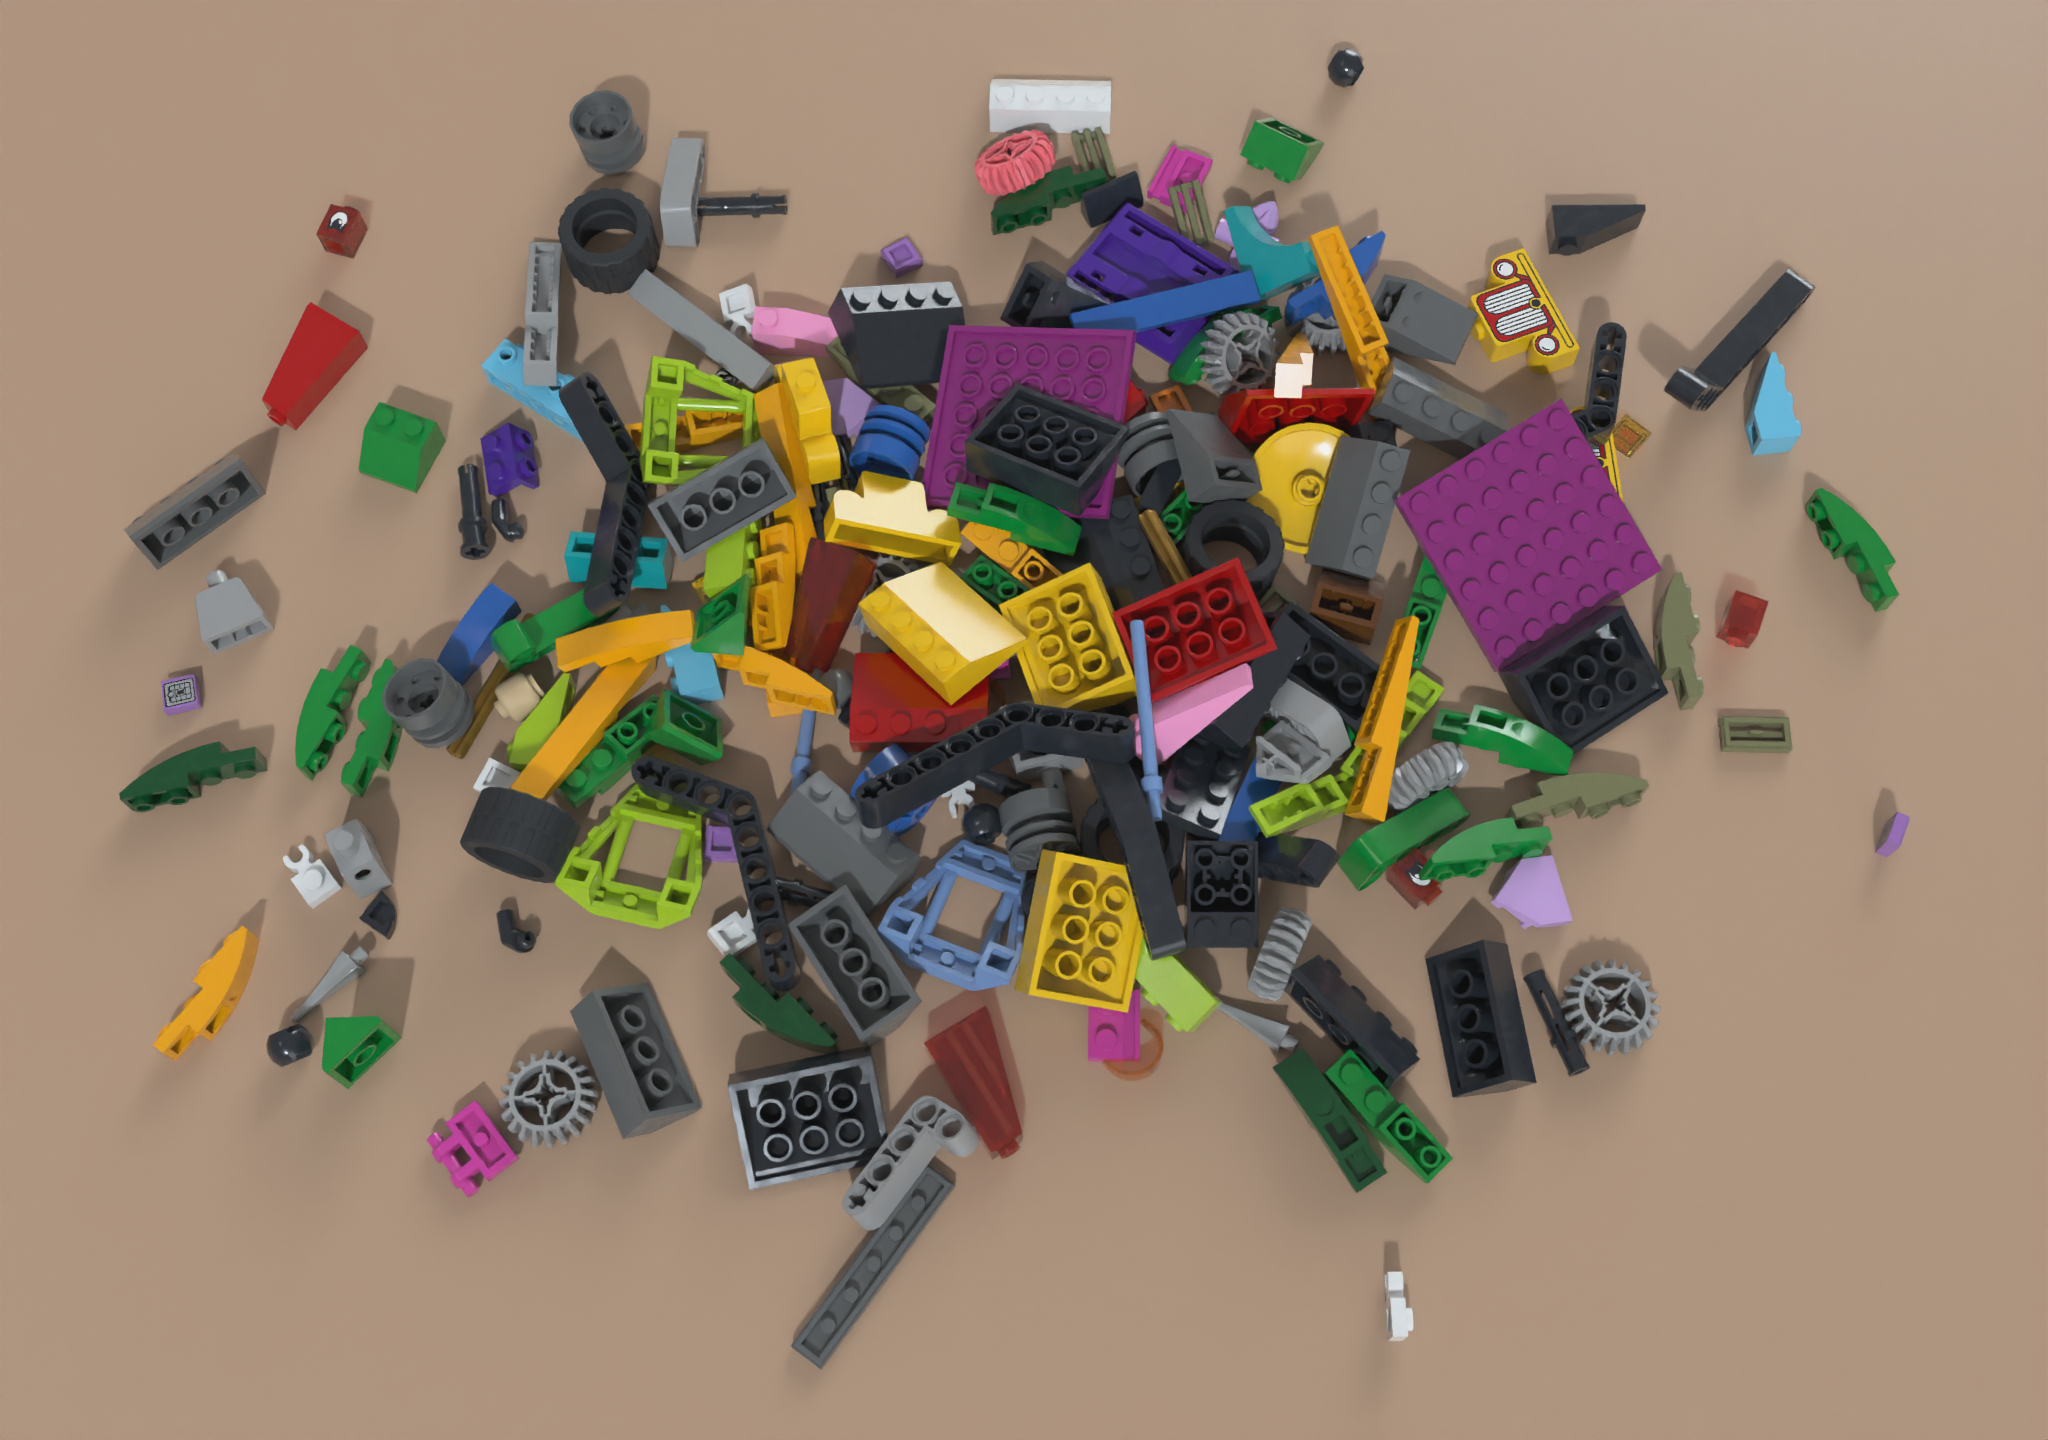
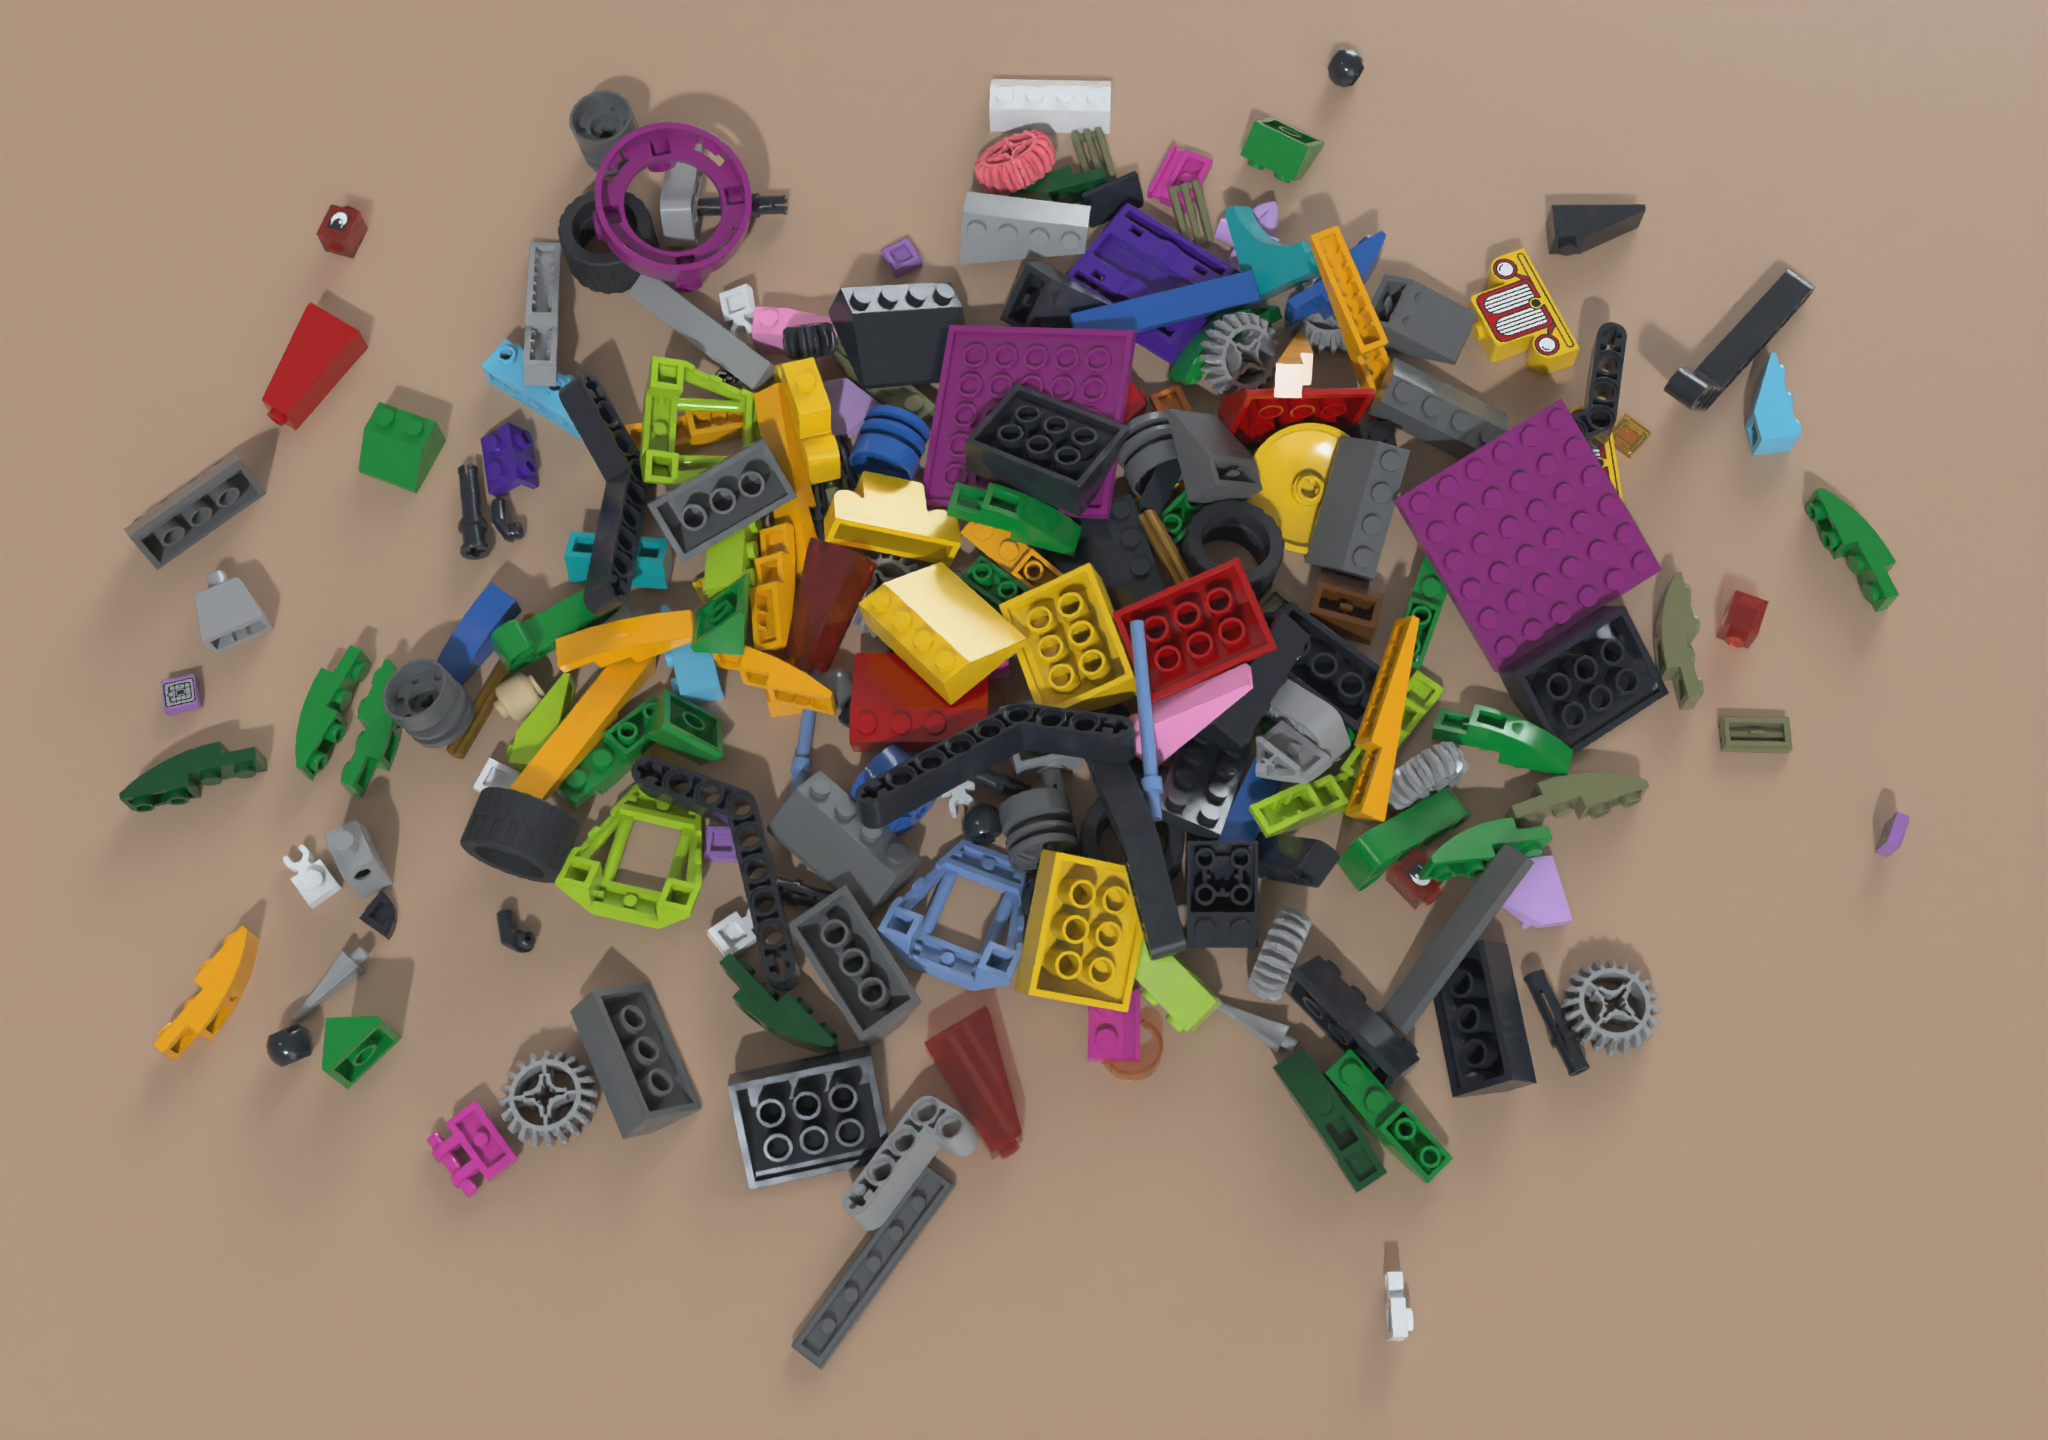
none -> magenta piece [592,122,752,292]
none -> black gear [782,322,837,360]
none -> light grey wedge [959,191,1091,265]
none -> dark grey tile [1380,844,1534,1035]

